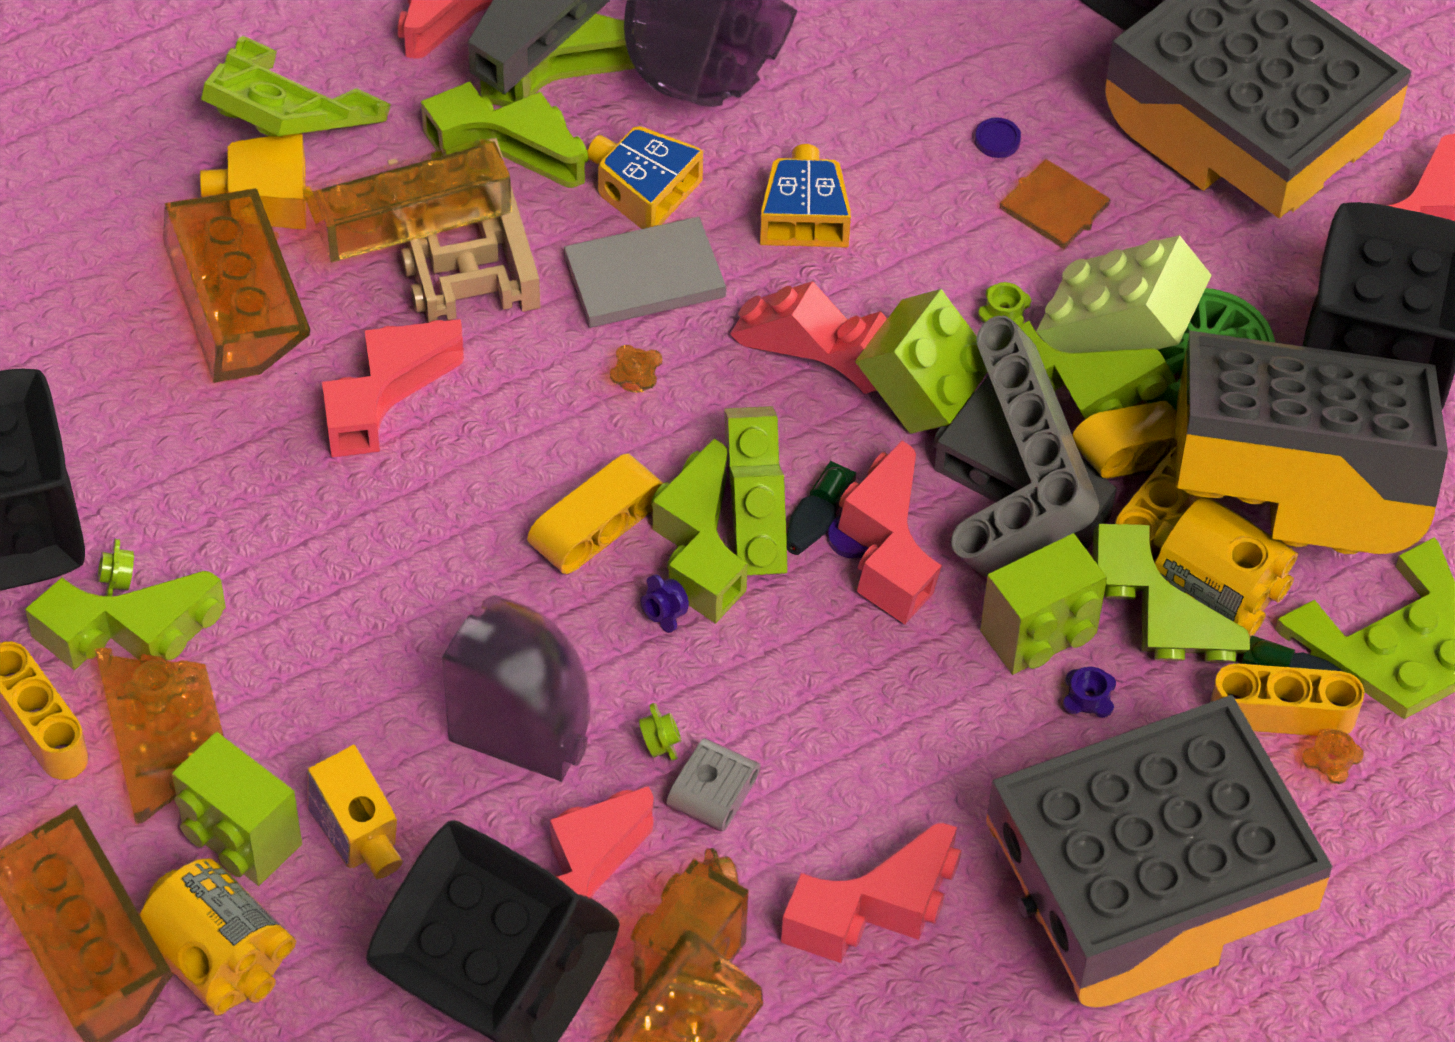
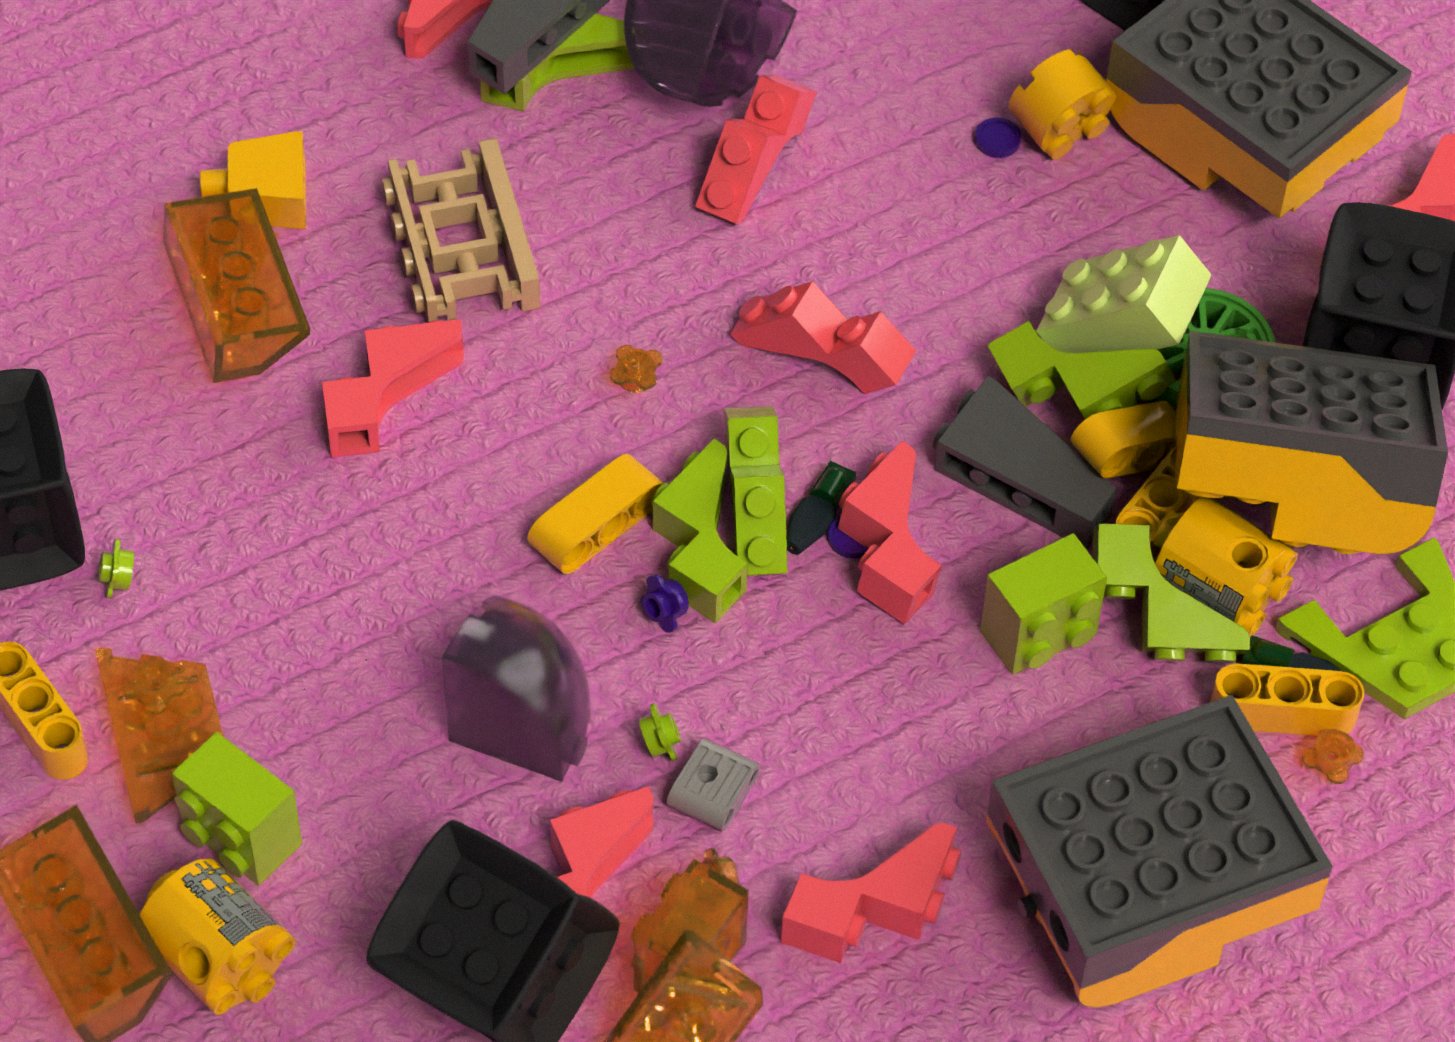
lime arch [25,571,226,672] -> none
lime wing [201,36,391,136] -> none
clear yellow slope [302,139,512,263] -> none
yellow torso [308,744,403,879] -> none
lime arch [421,81,588,188] -> none
light grey tile [564,217,726,328] -> none
torso [587,126,703,229] -> none
torso [760,144,851,247] -> none
lime brick [855,289,988,434] -> none
light grey beam [951,316,1099,577] -> none
lime plate [978,282,1031,326] -> none
clear yellow piece [999,159,1111,249] -> none
dark purple plate [1063,666,1116,718] -> none
none -> coral arch [695,75,817,224]
none -> yellow brick [1009,50,1116,160]

